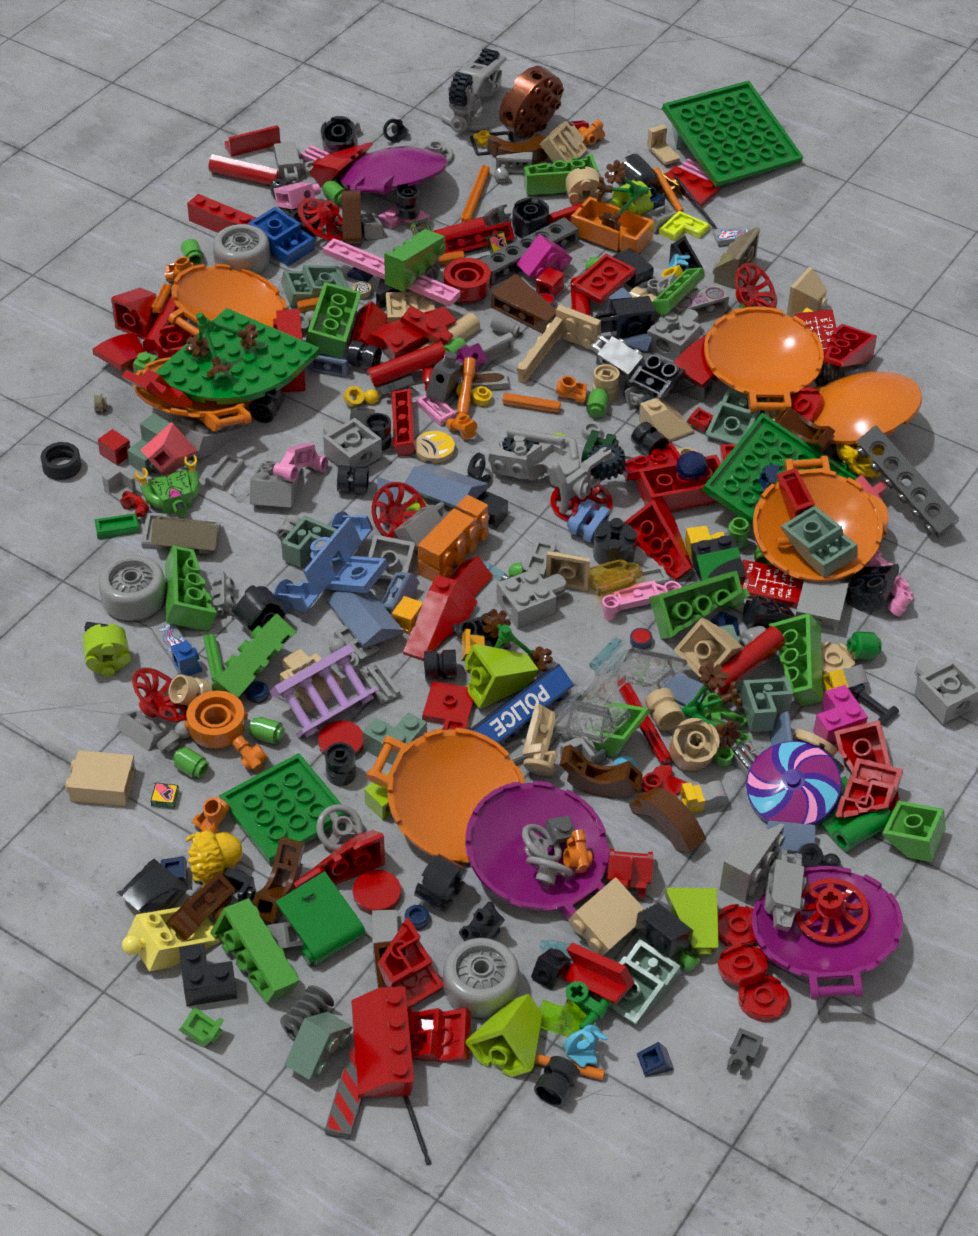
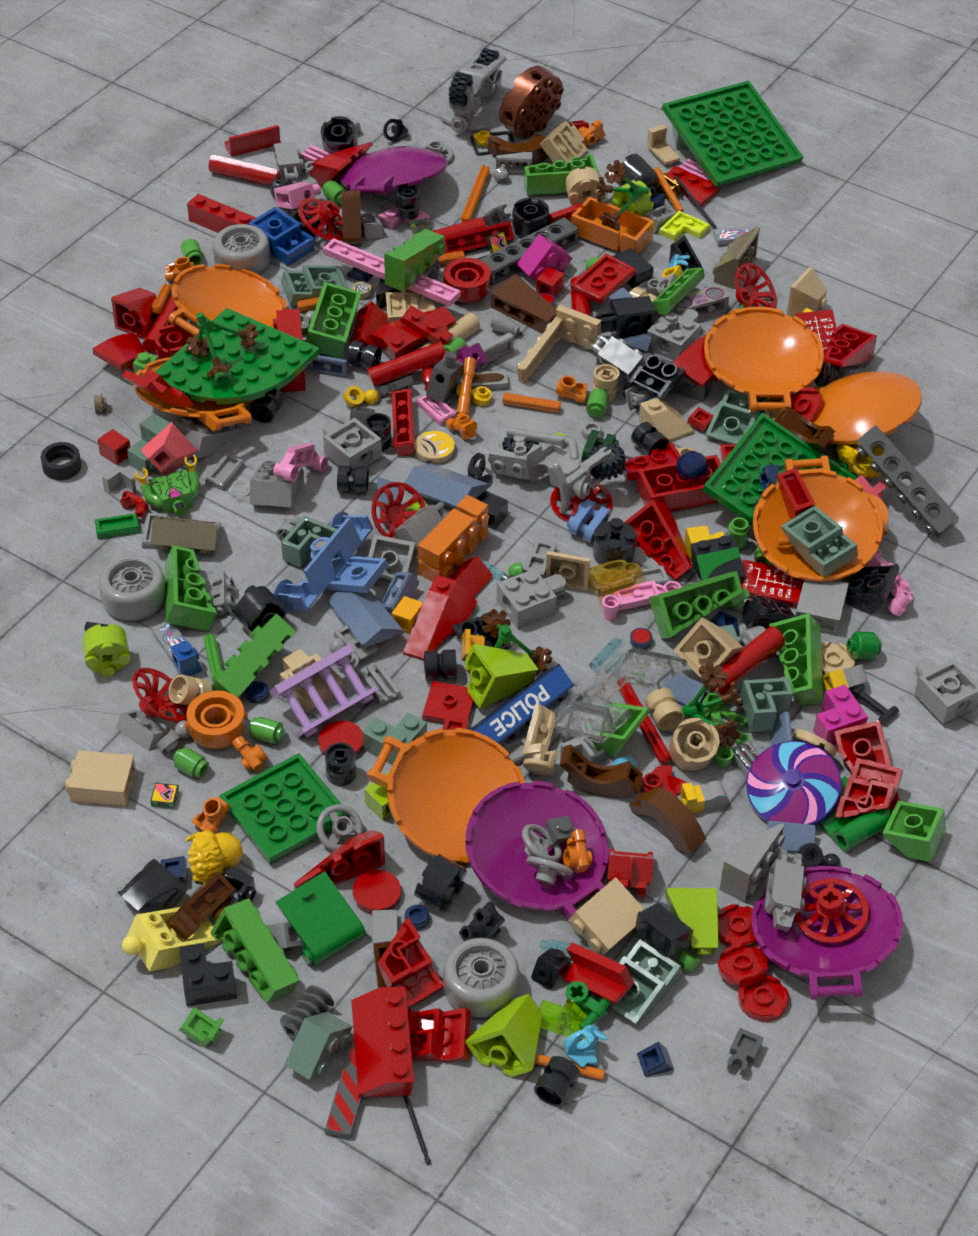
reddish brown arch [253,836,305,923] -> none

